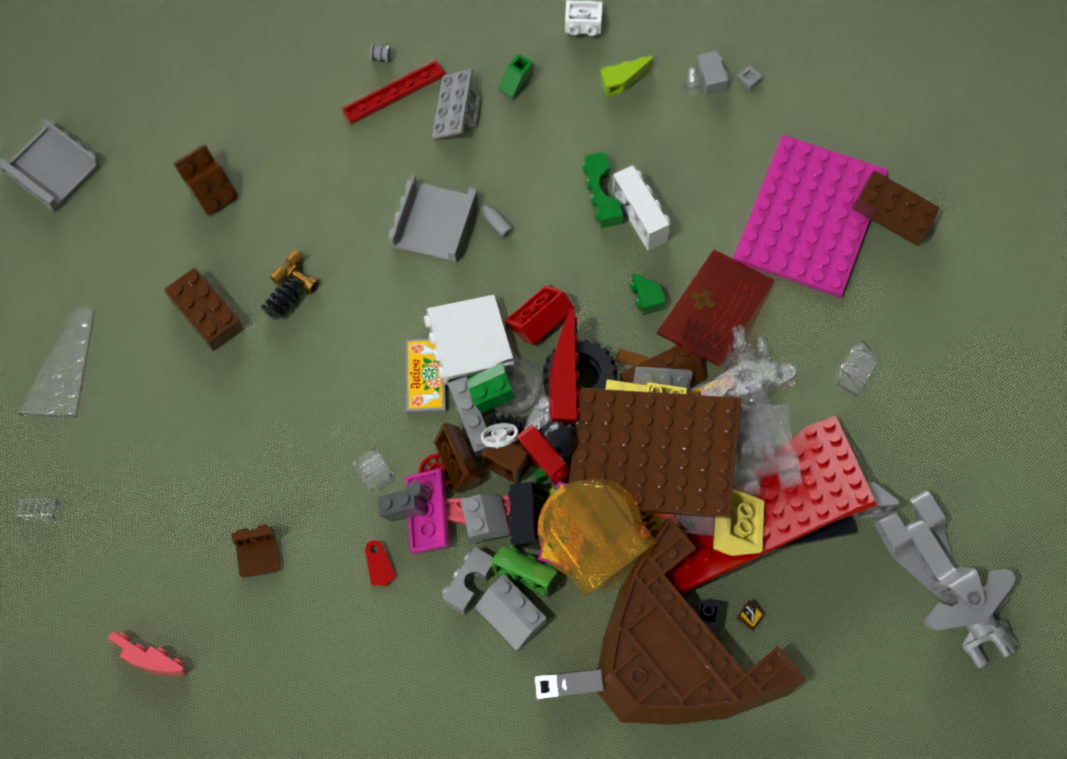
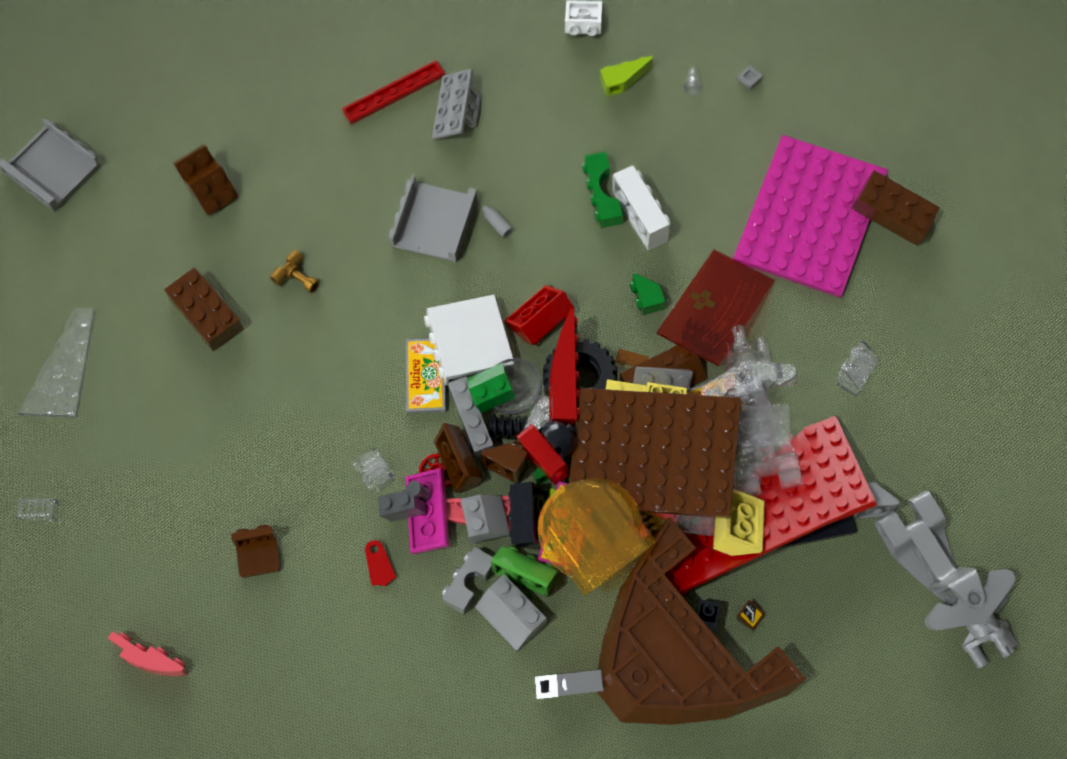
black piece [261,278,302,319] -> none
light grey bush [370,43,390,62] -> none
white wheel [481,423,518,449] -> none
green slope [498,53,534,99] -> none
light grey brick [695,51,730,95] -> none

